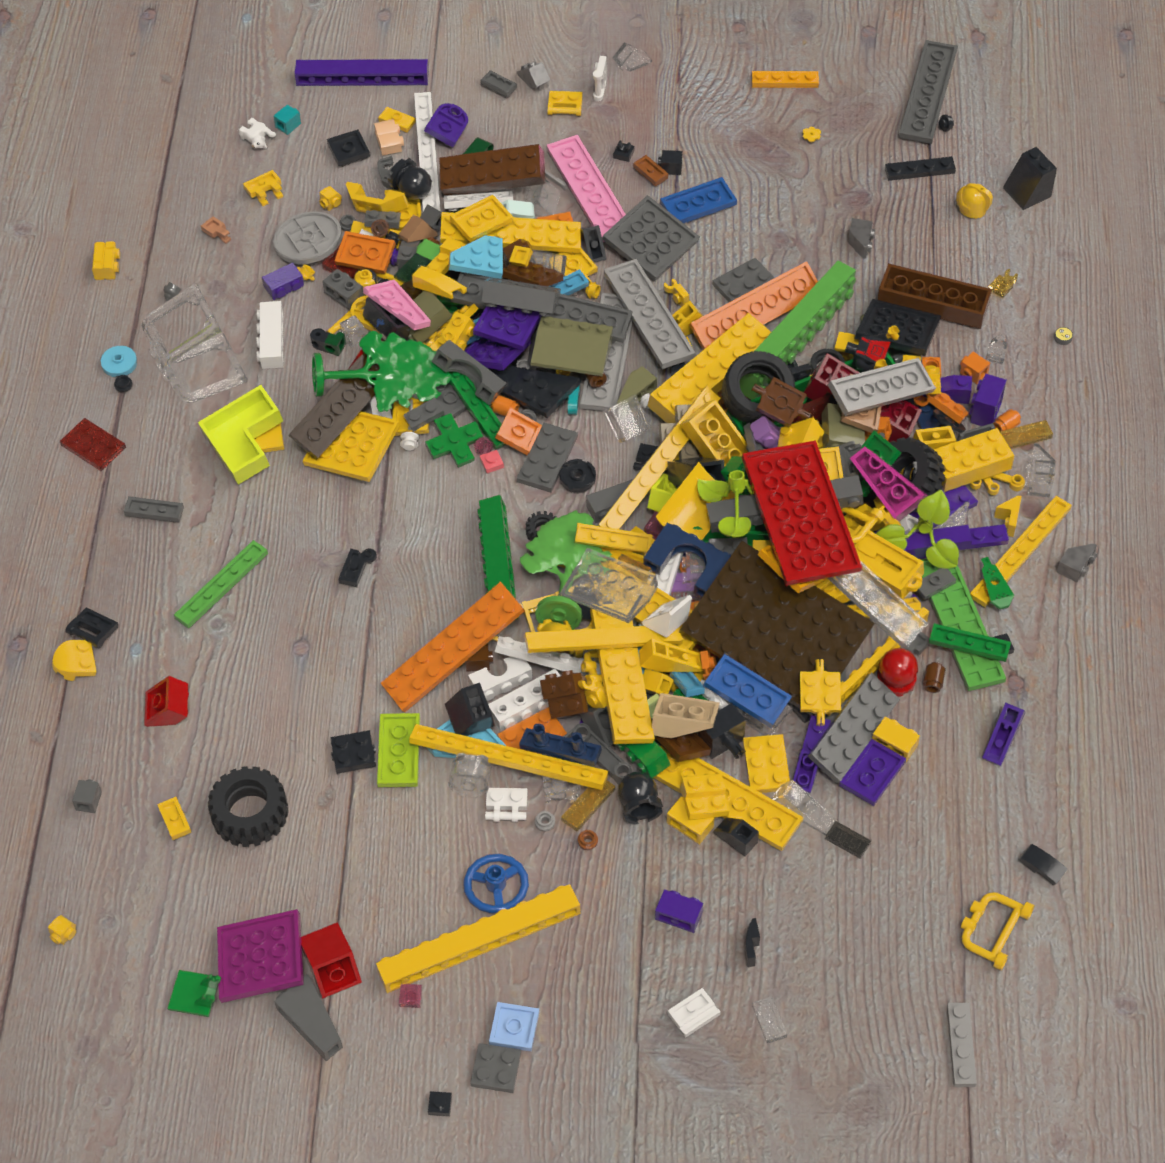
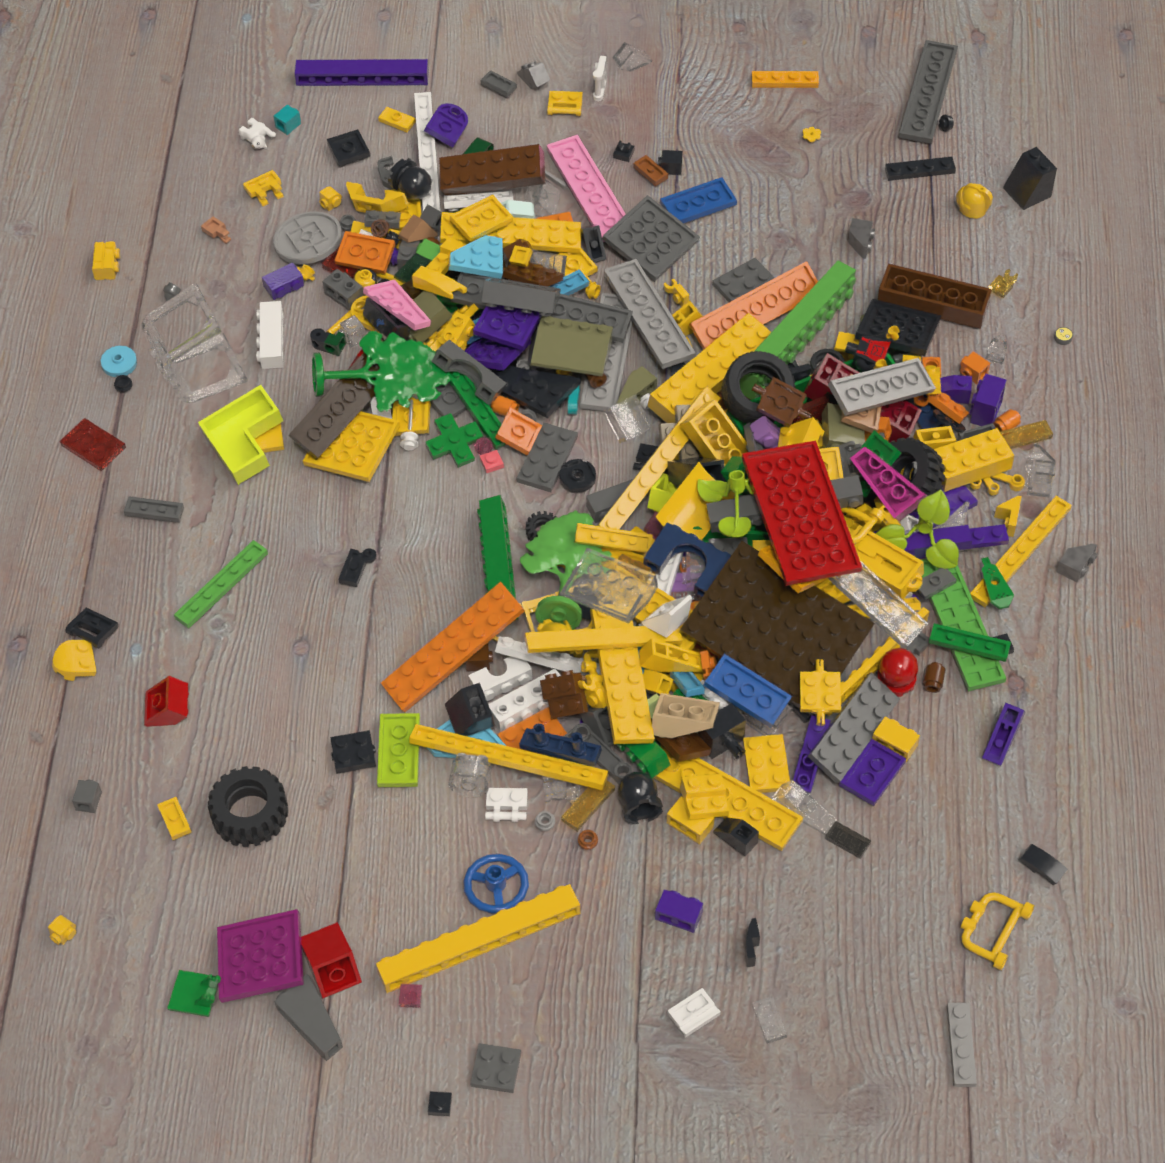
light nougat brick [374,119,404,156] -> none
dark grey plate [403,398,445,432] -> none
light blue plate [489,1002,540,1052] -> none

